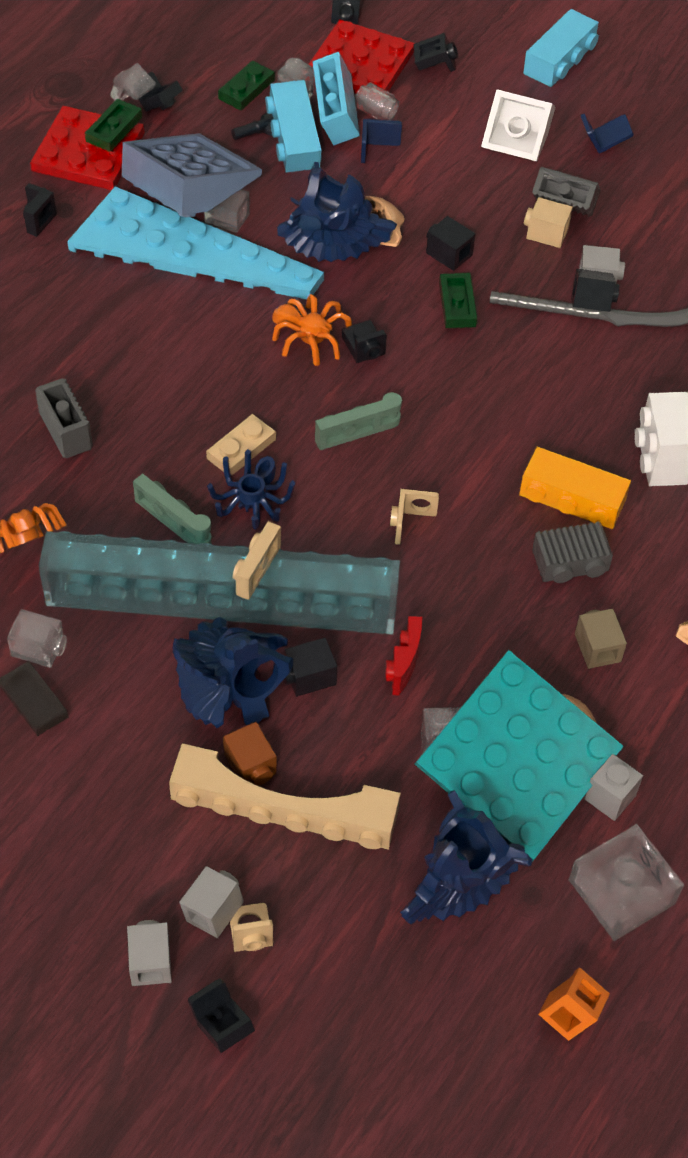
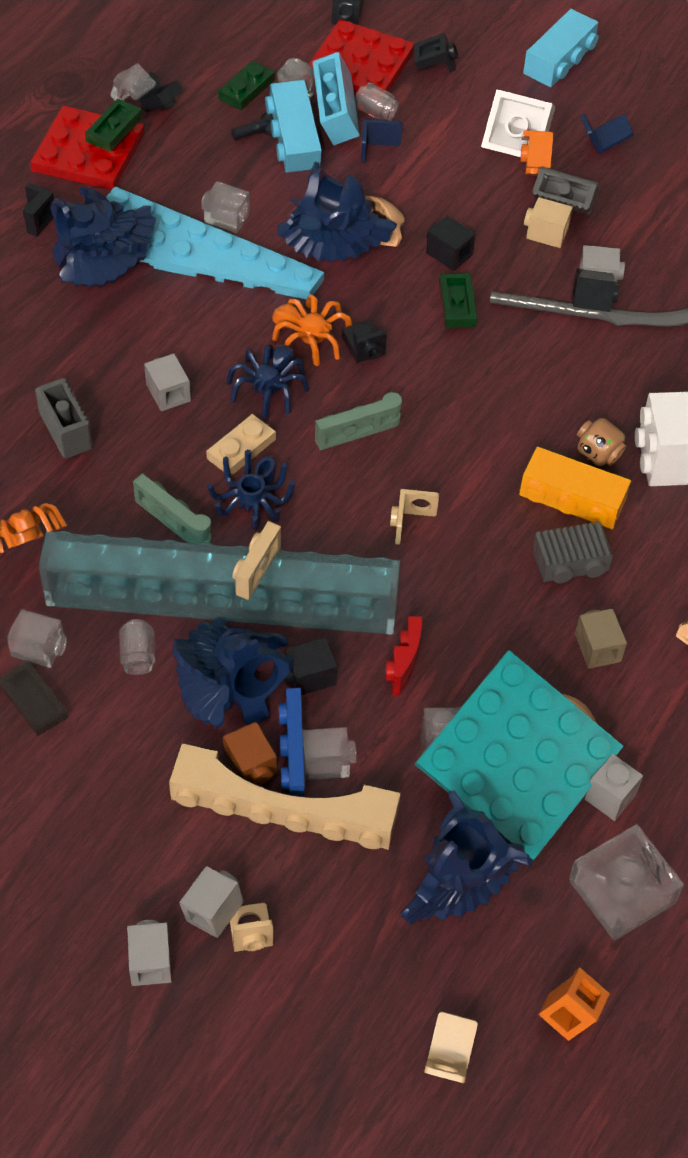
sand blue slope [122,133,262,217] -> none
black bracket [188,978,255,1053] -> none
none -> dark blue piece [51,187,156,288]
none -> clear brick [119,619,156,675]
none -> light grey brick [144,354,191,411]
none -> dark blue animal [226,343,310,418]
none -> blue plate [279,688,305,797]
none -> clear brick [302,727,356,781]
none -> tan bracket [424,1011,478,1083]
none -> orange brick [520,130,553,176]
none -> medium nougat head [577,418,627,467]

